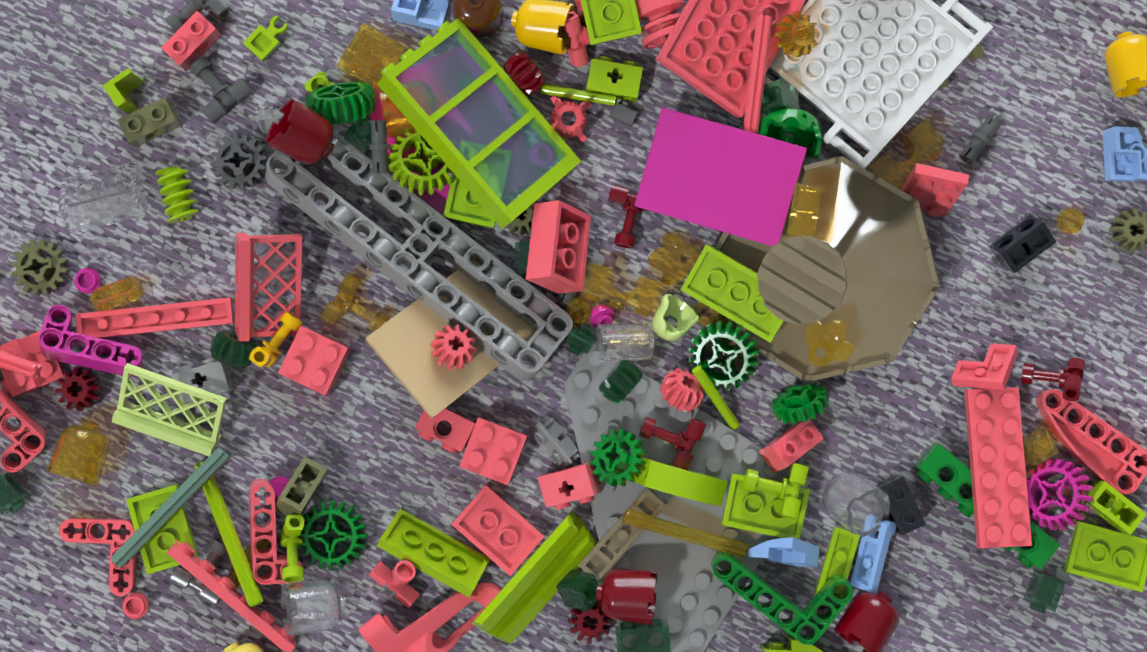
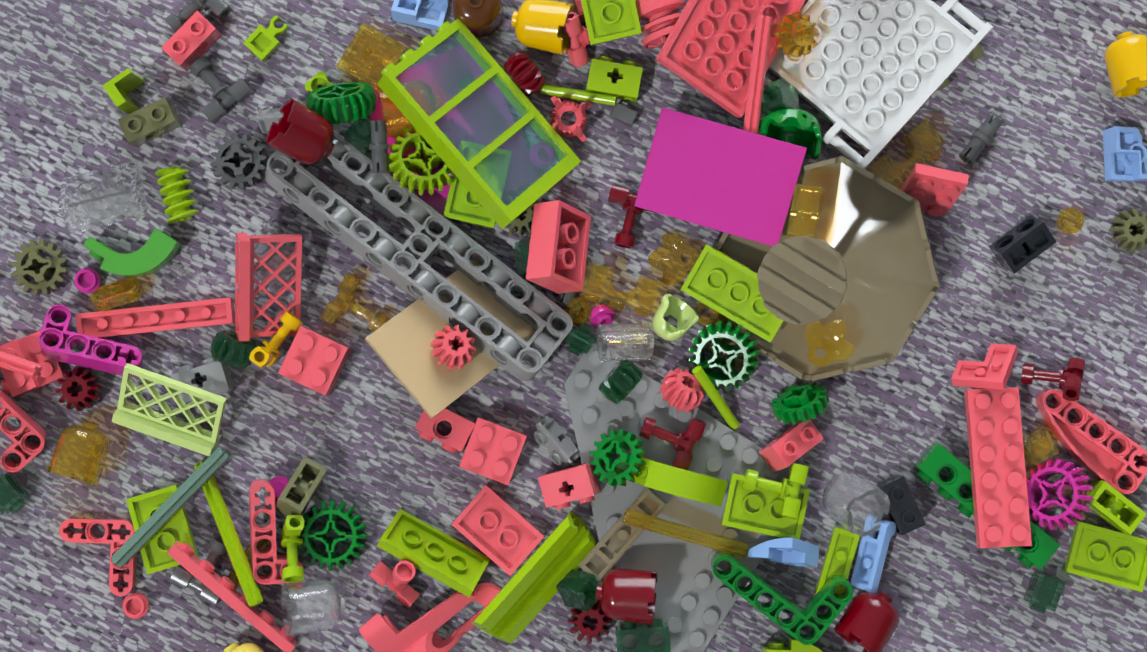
none -> bright green arch [83,228,183,277]

